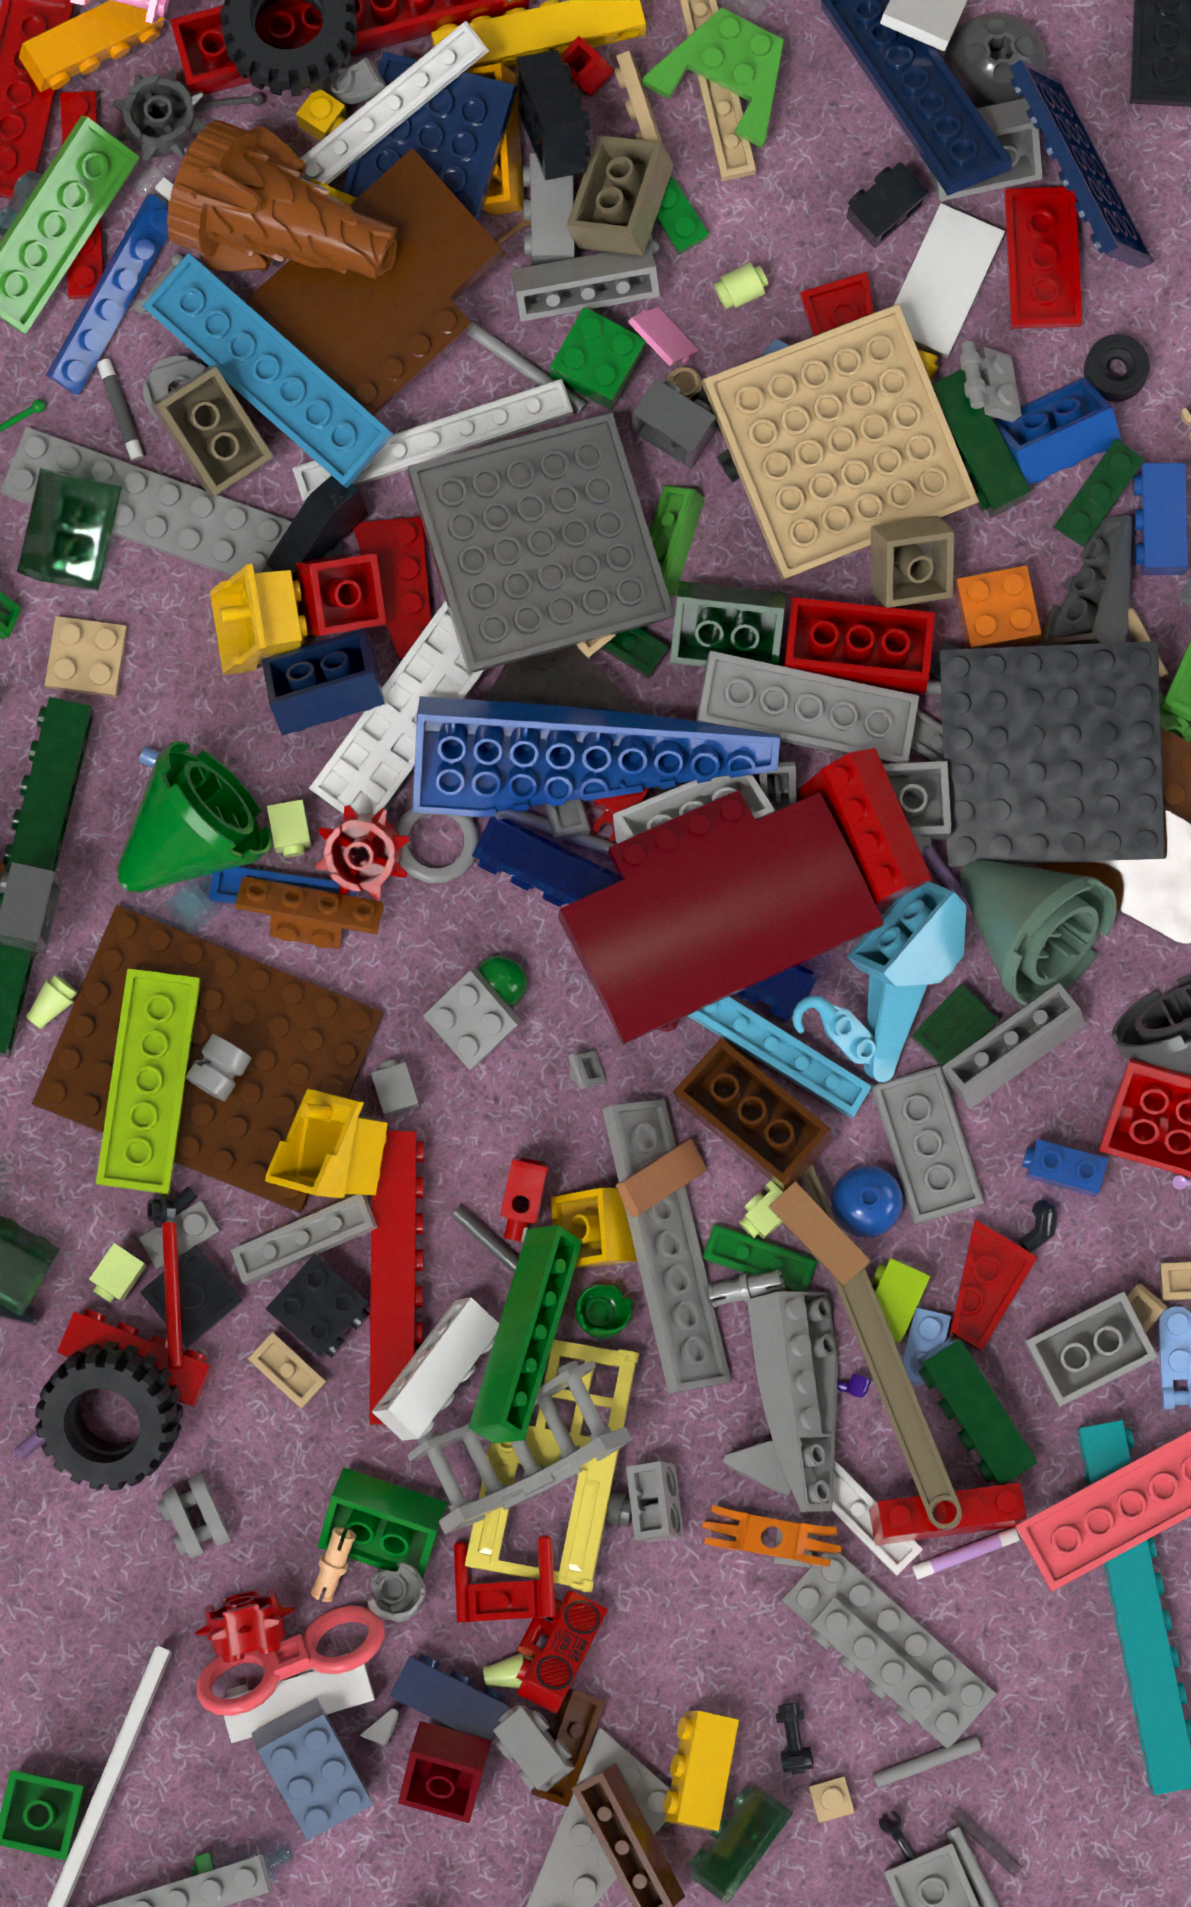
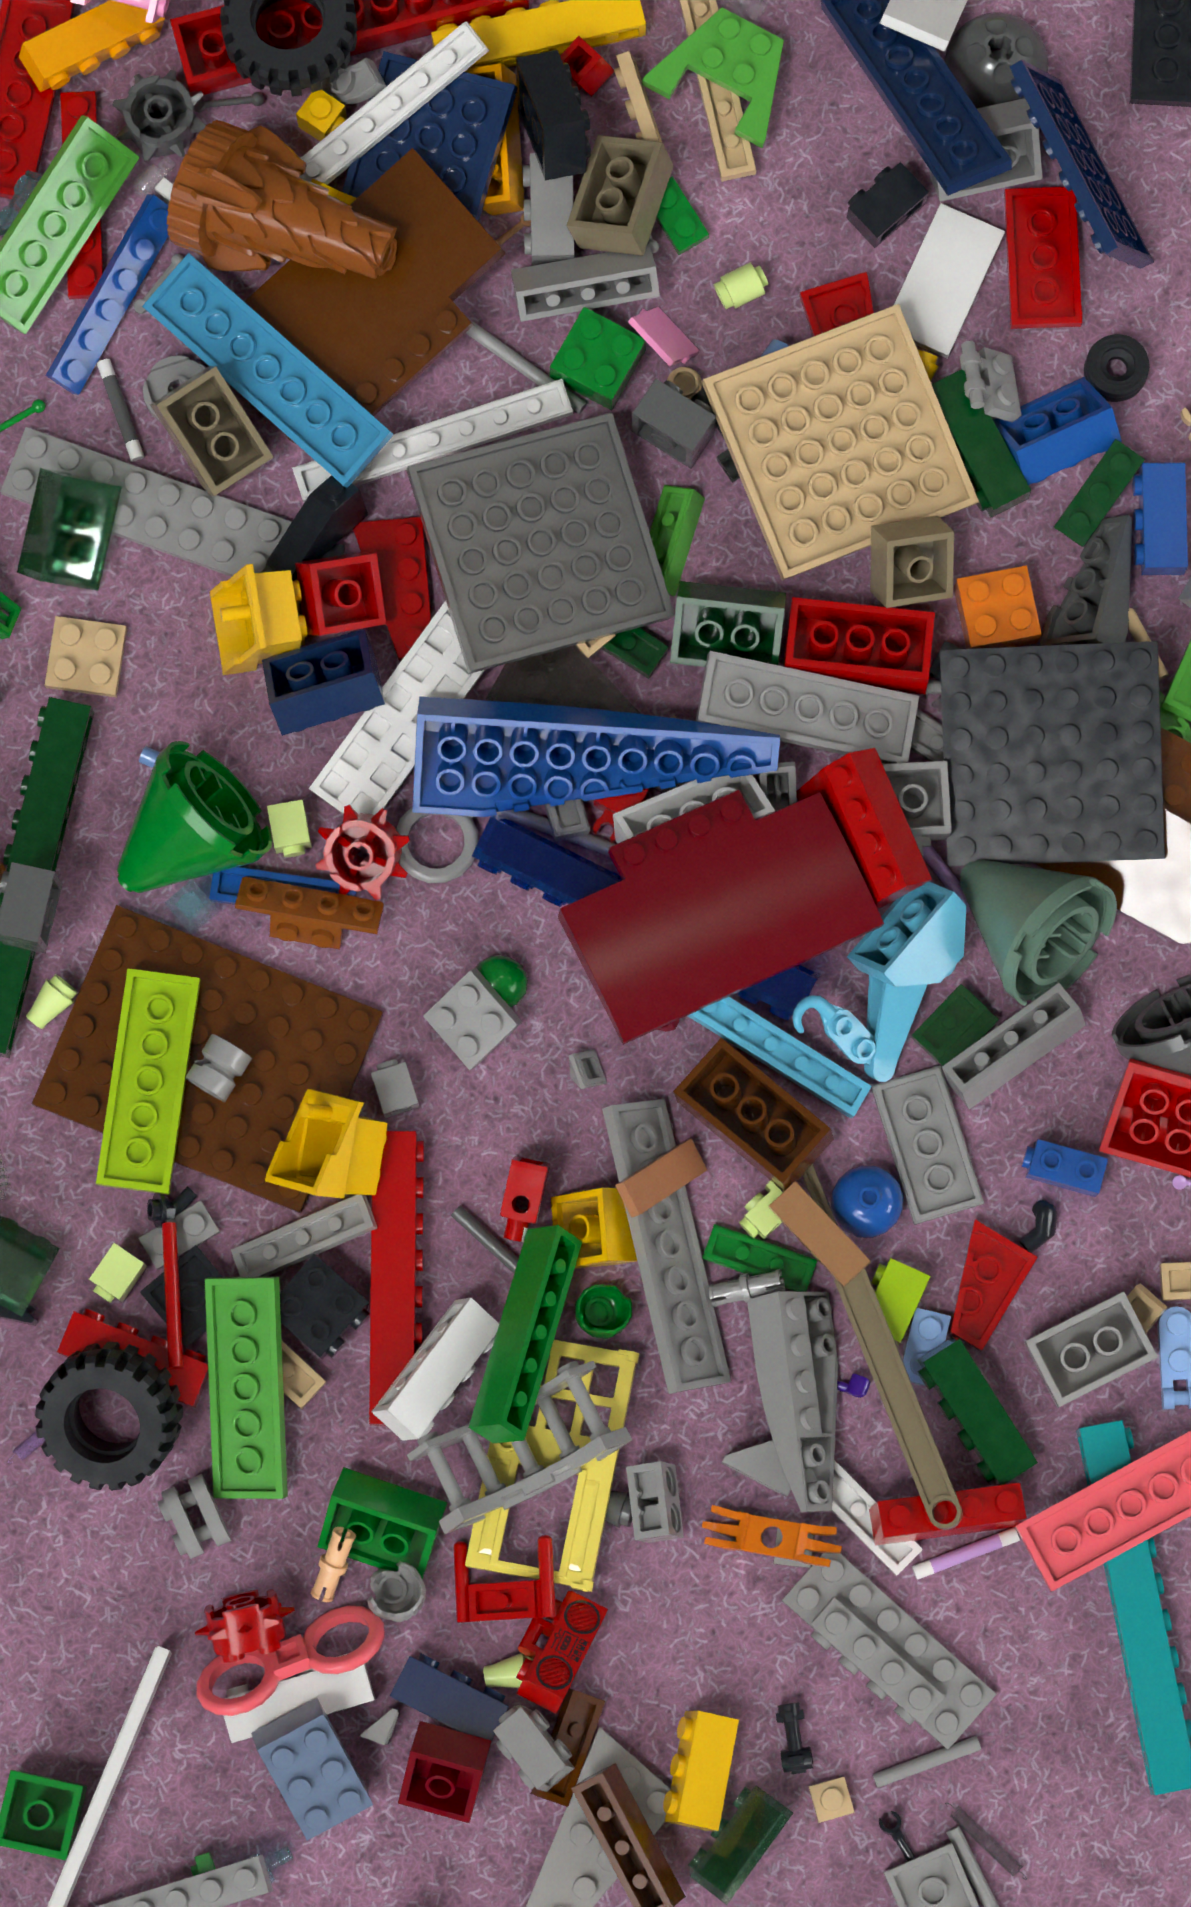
none -> bright green plate [205,1277,288,1499]

